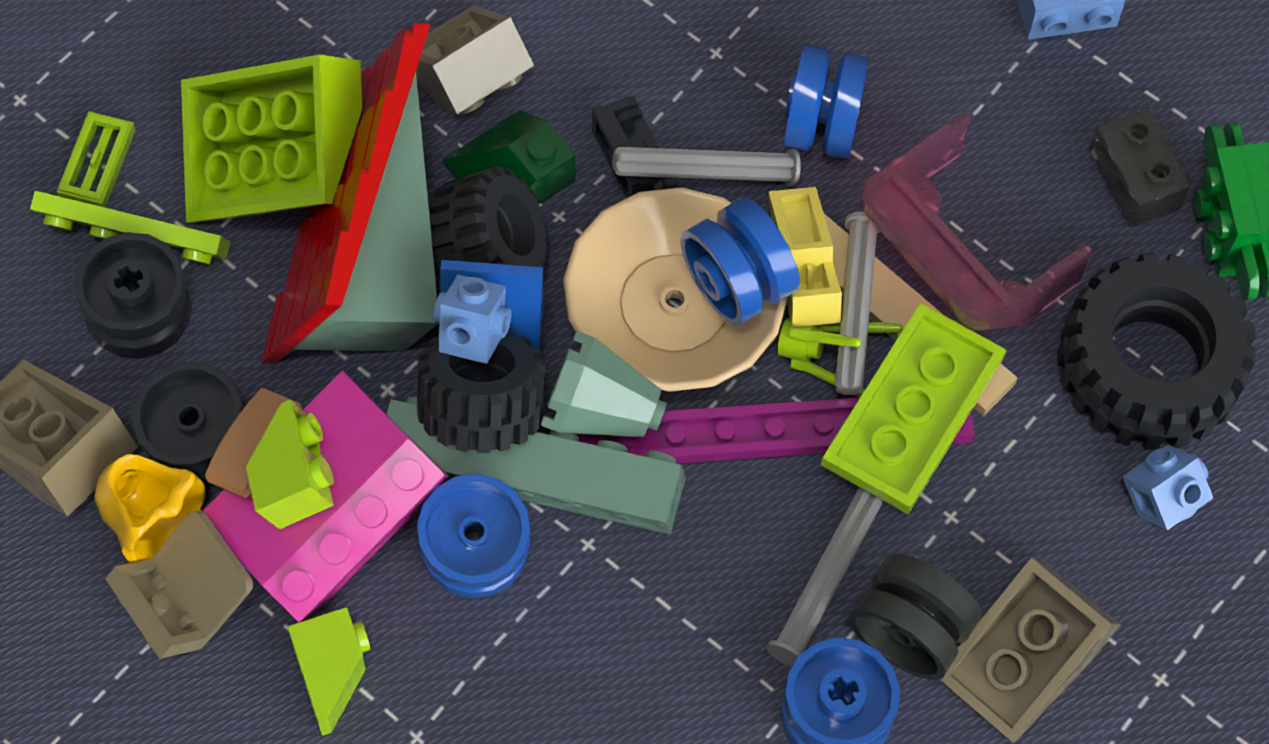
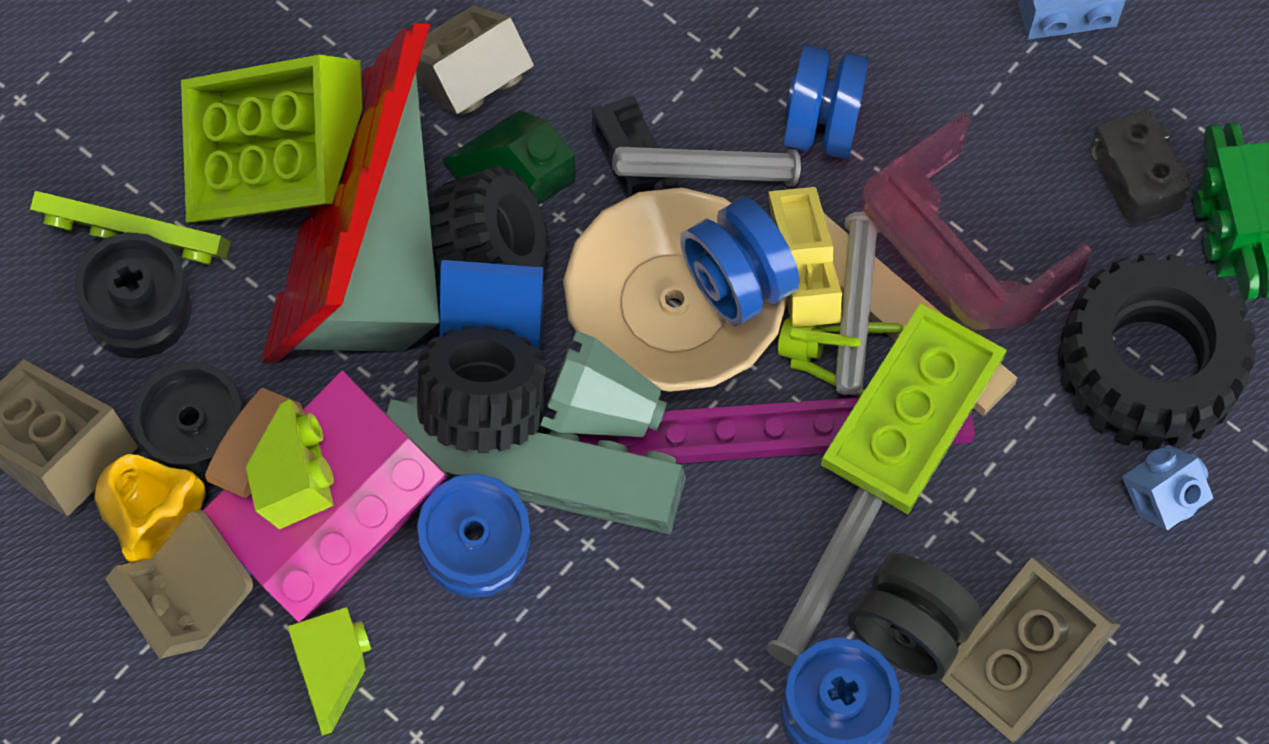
lime tile [57,111,136,208] -> none
medium blue brick [433,275,511,364] -> none

